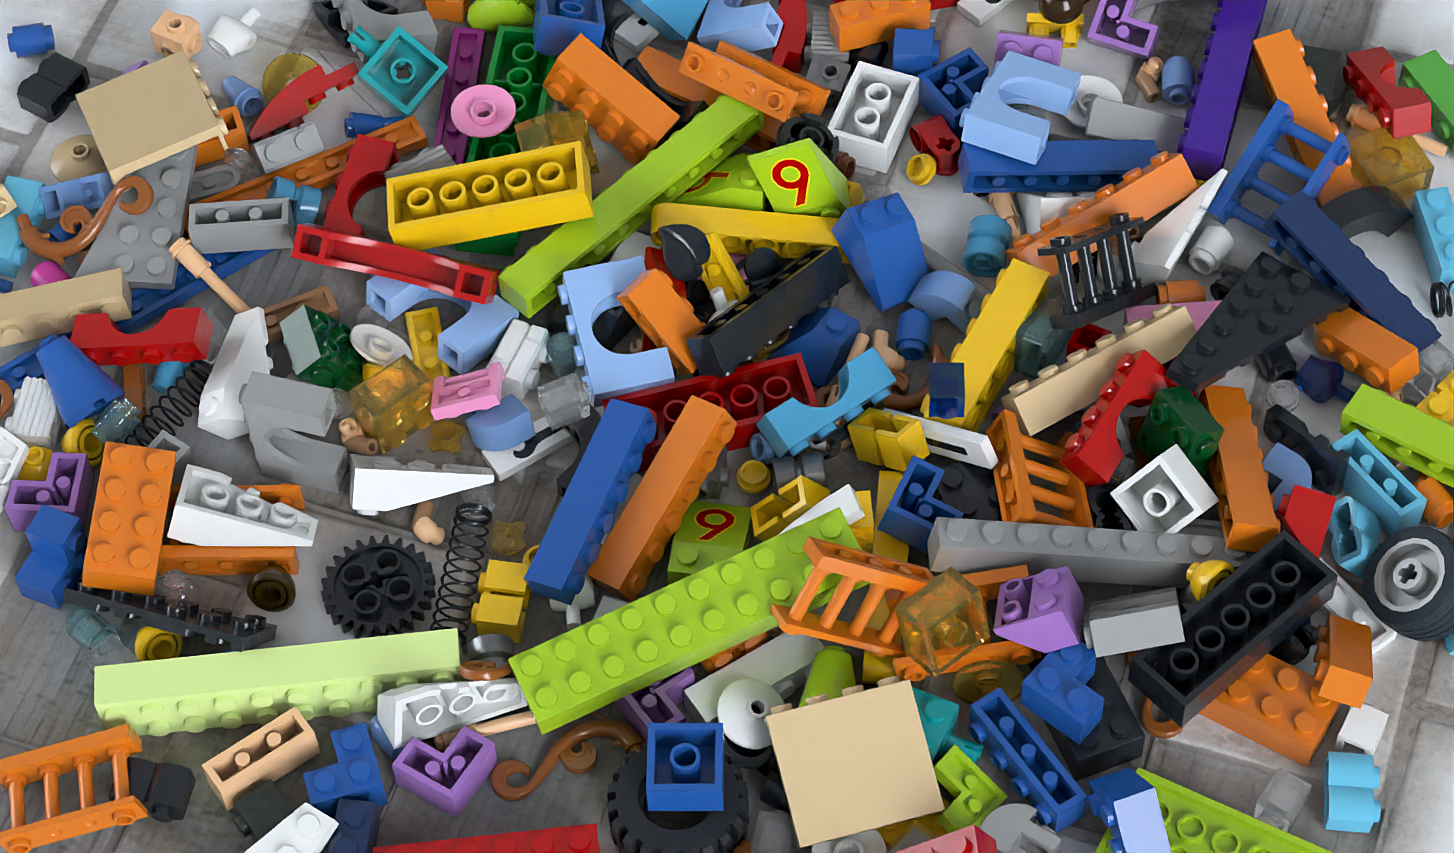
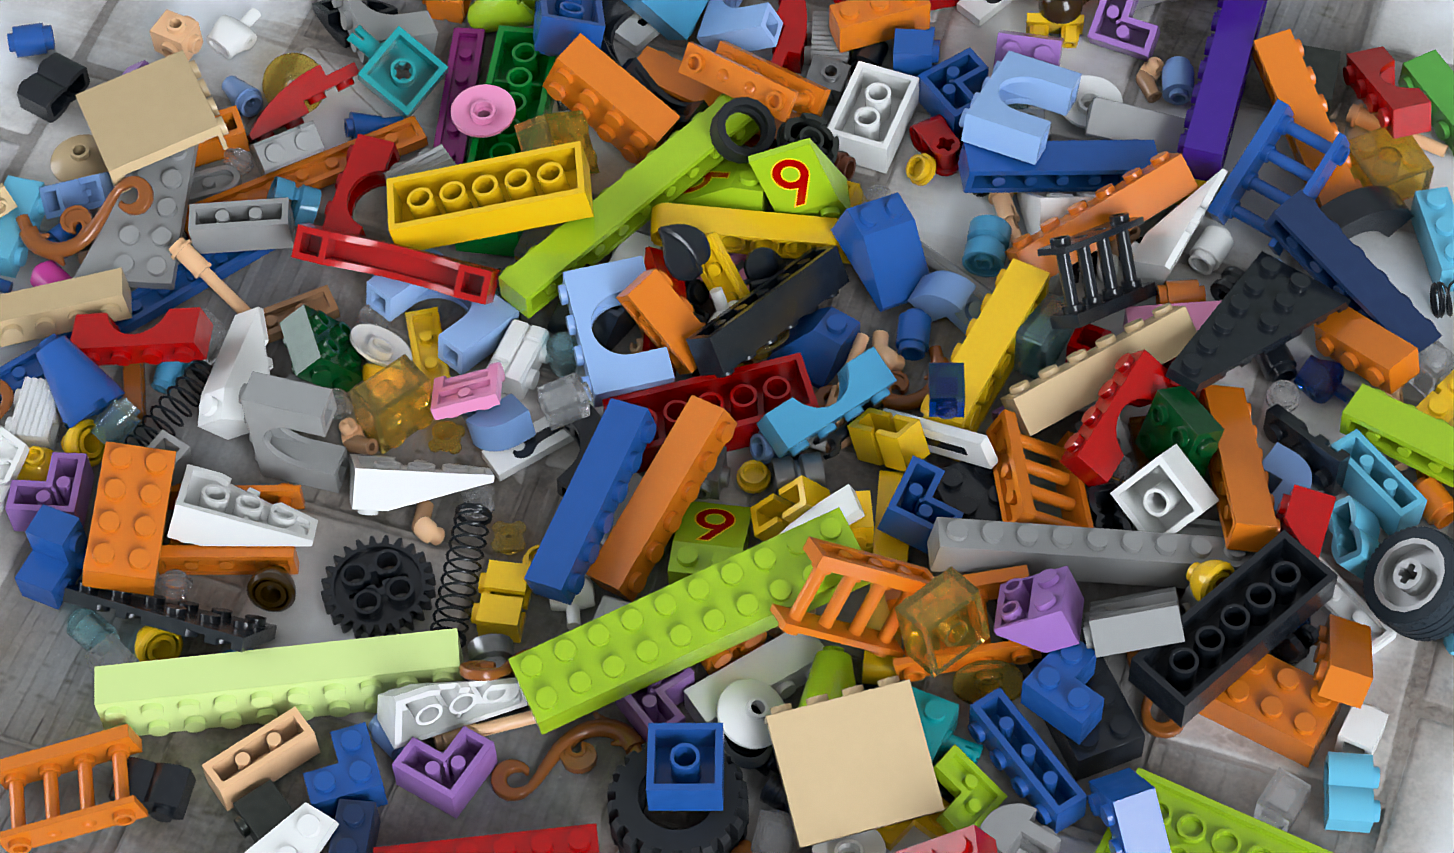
none -> black tyre [710,97,776,164]

